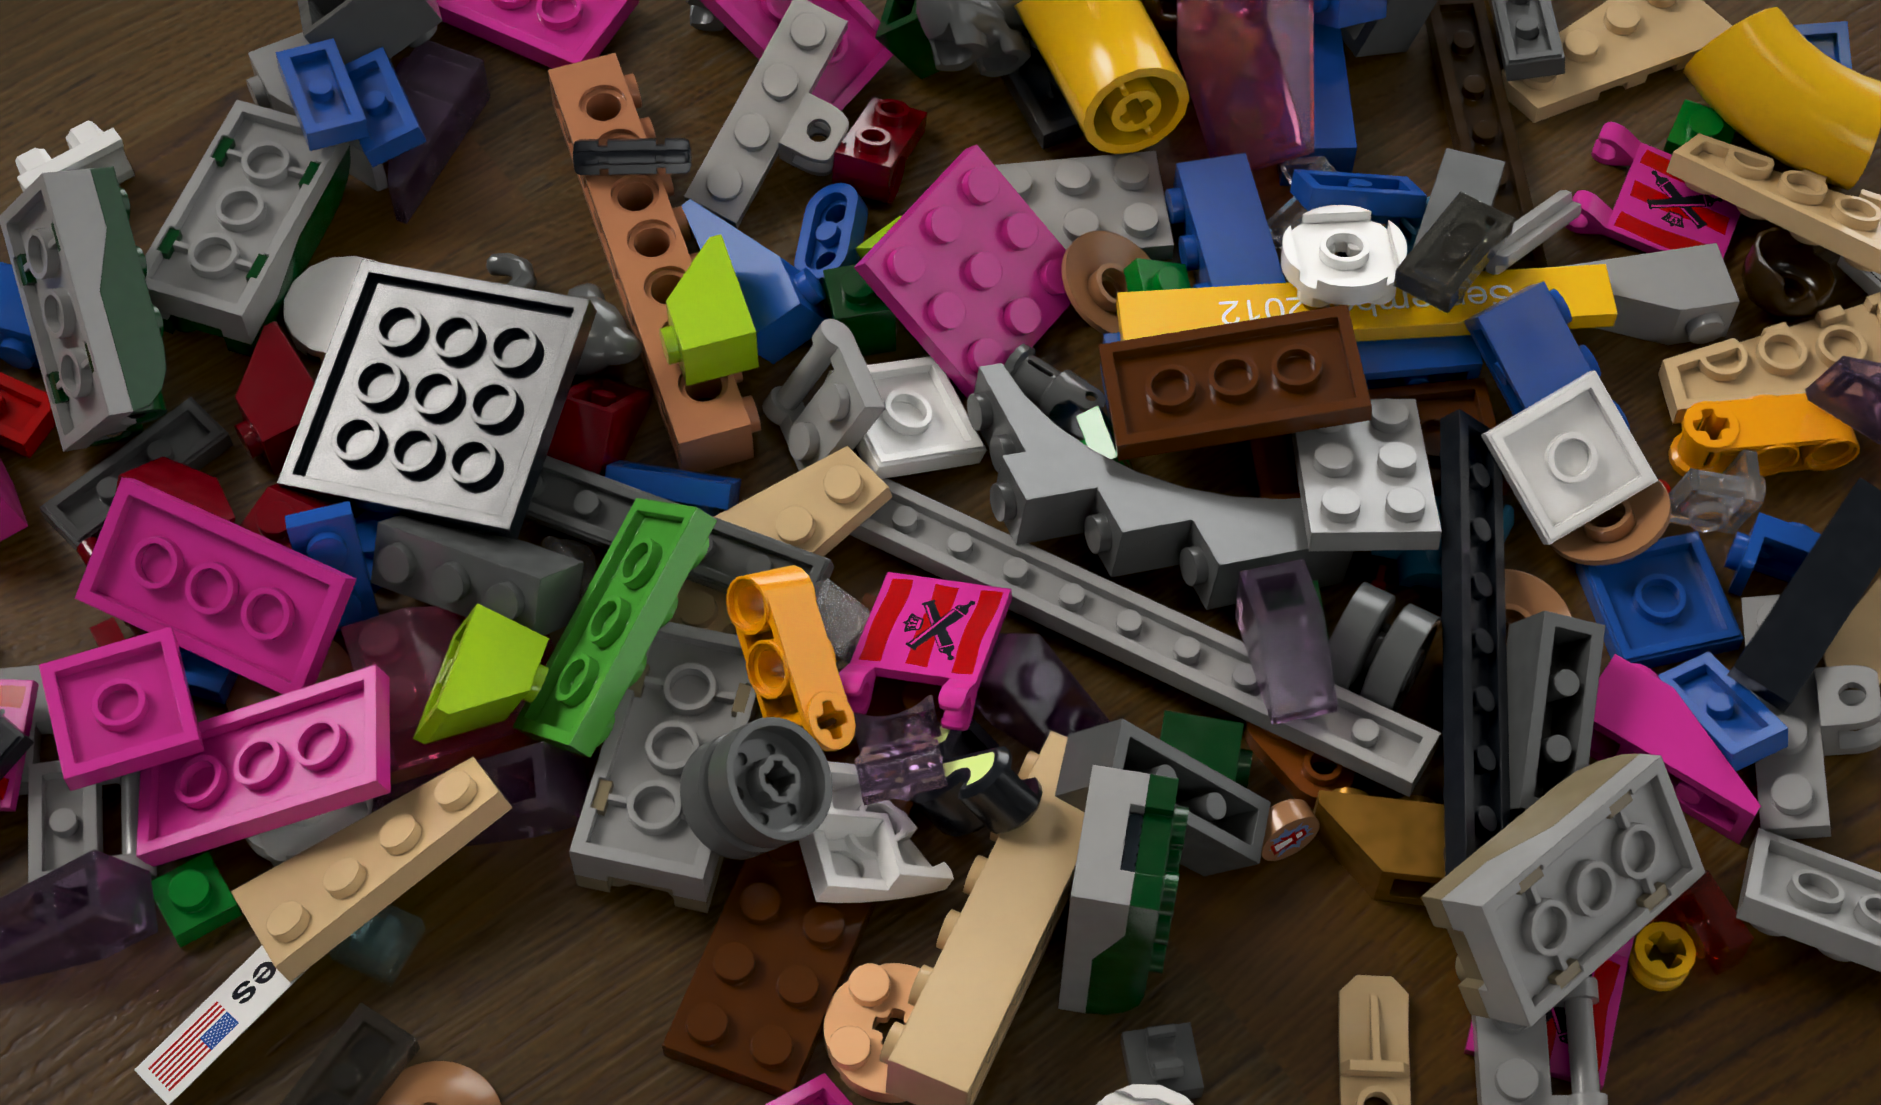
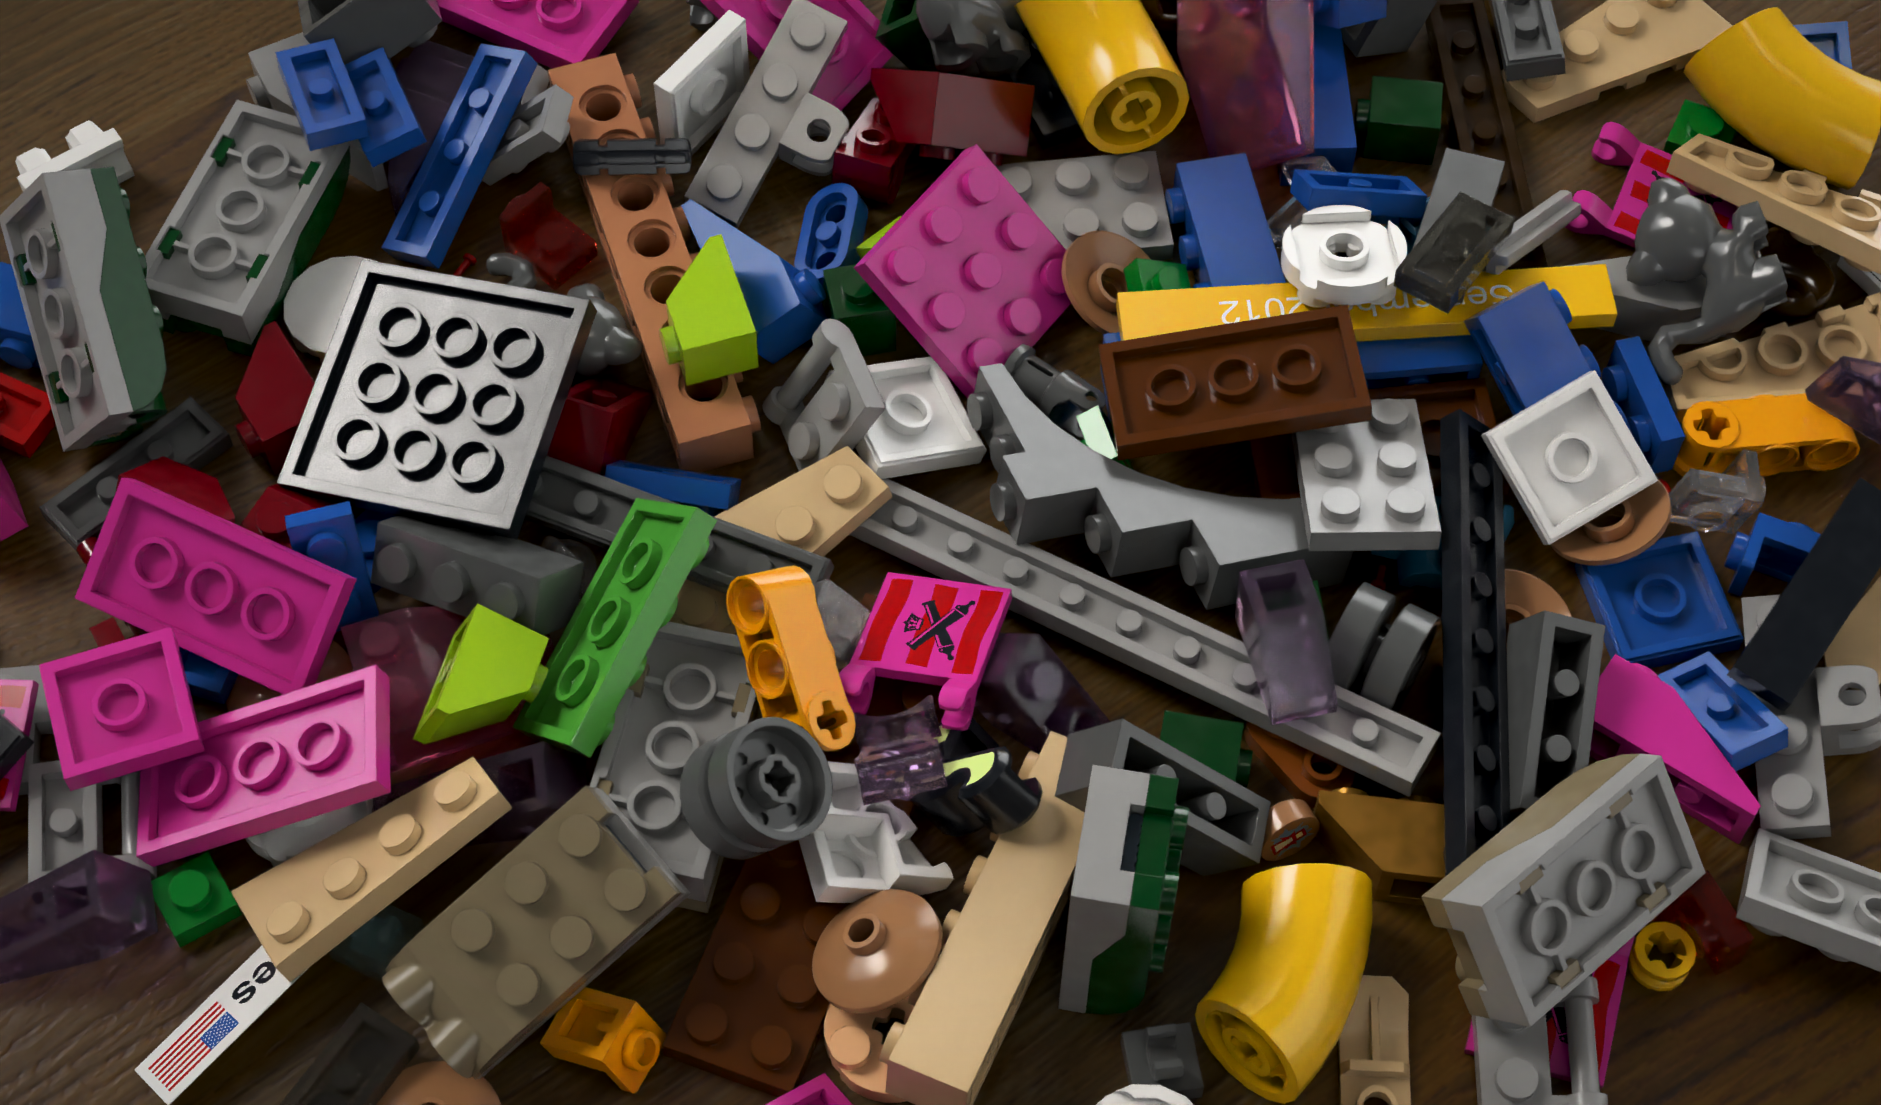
none -> blue plate [381,43,538,269]
none -> dark tan piece [382,786,691,1080]
none -> red piece [453,253,477,276]
none -> light grey plate [482,65,574,186]
none -> clear red bracket [499,182,598,290]
none -> light orange bracket [540,987,666,1094]
none -> white tile [654,10,750,155]
none -> medium nougat dish [812,889,943,1013]
none -> dark red slope [870,68,1035,166]
none -> yellow brick [1195,863,1372,1104]
none -> dark green brick [1354,76,1443,165]
none -> blue plate [1602,336,1685,474]
none -> dark grey animal [1626,177,1788,385]

